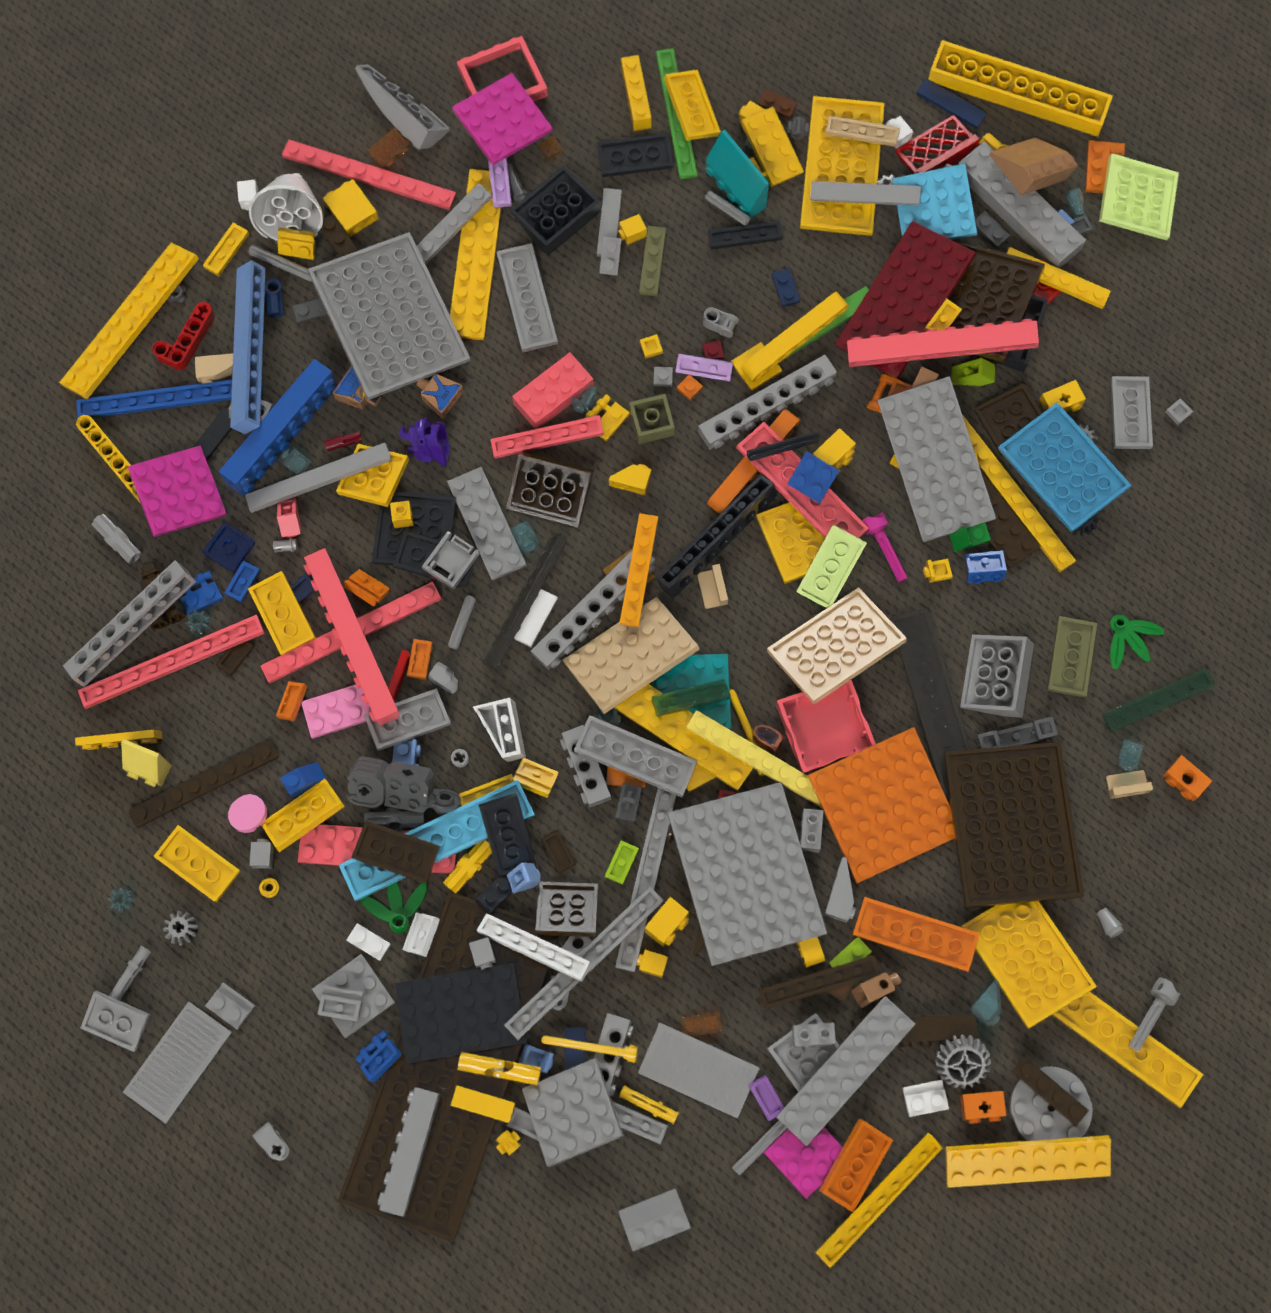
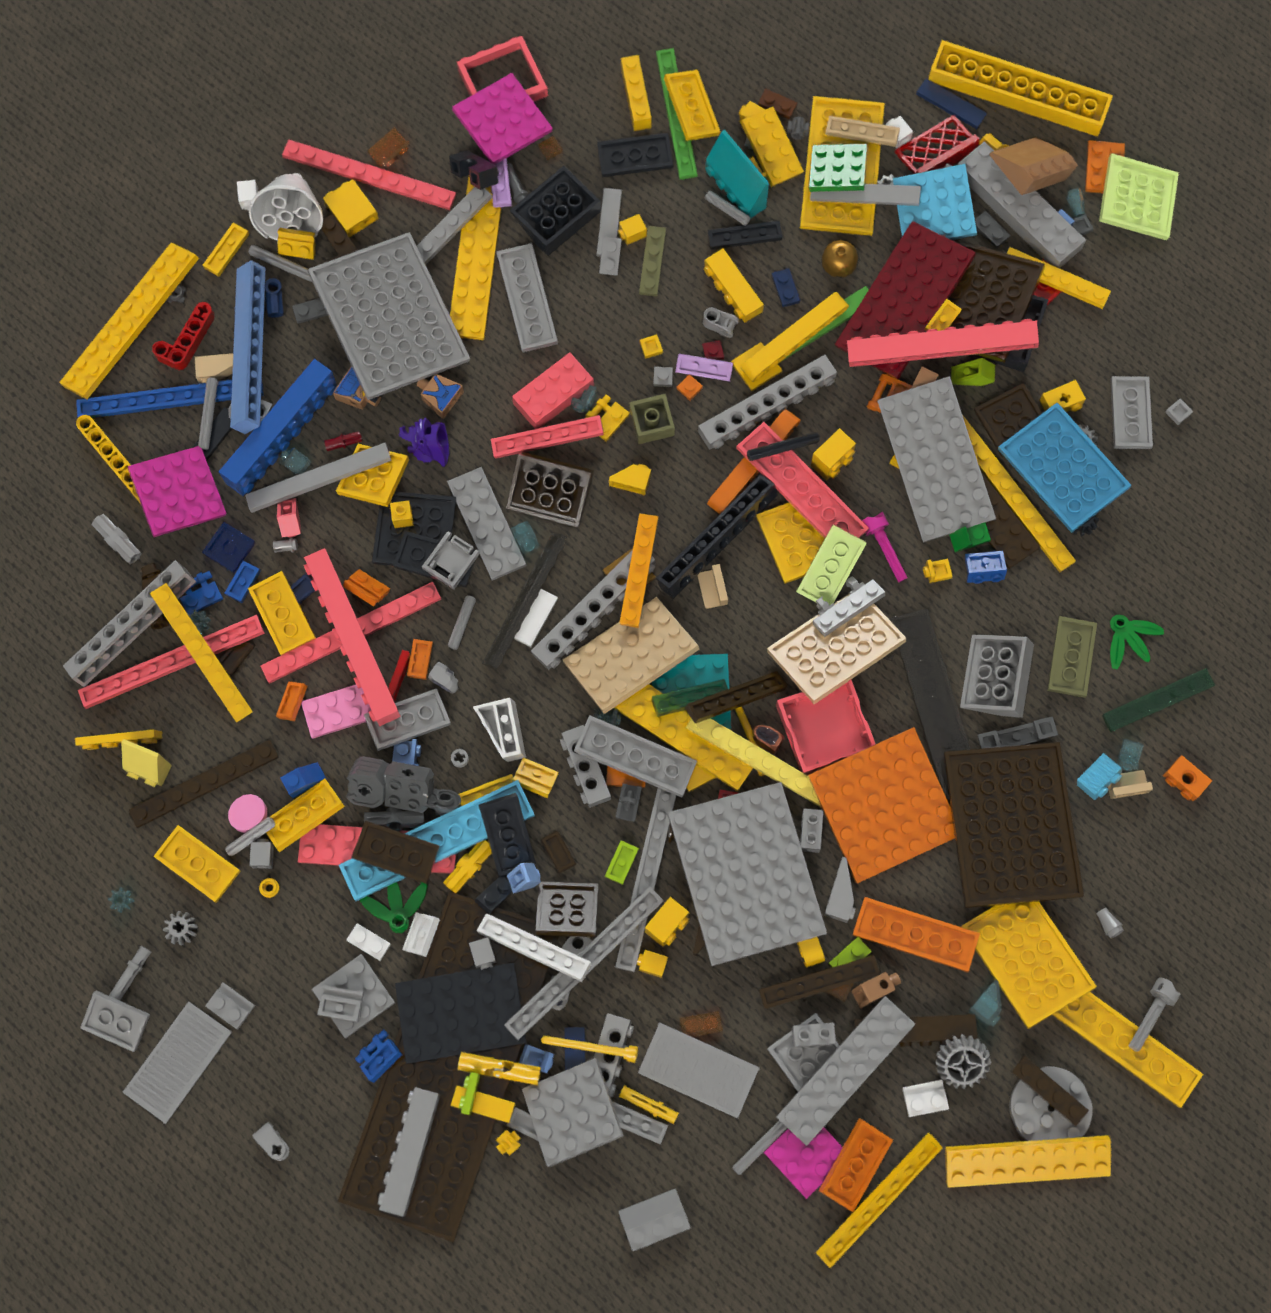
light grey wedge [355,64,450,149] -> none
medium lavender tile [748,1075,784,1121] -> none
blue plate [787,451,839,503] -> none
orange brick [960,1091,1006,1124] -> none
none -> yellow plate [150,583,253,723]
none -> light grey axle [198,378,218,450]
none -> light grey axle [225,817,275,856]
none -> black arch [449,150,499,190]
none -> lime plate [459,1072,480,1115]
none -> dark brown plate [685,671,787,724]
none -> yellow brick [704,249,764,323]
none -> plate [809,144,867,192]
none -> hinge [813,576,885,637]
none -> pearl gold cylinder [822,240,858,277]
none -> medium azure brick [1077,753,1122,800]

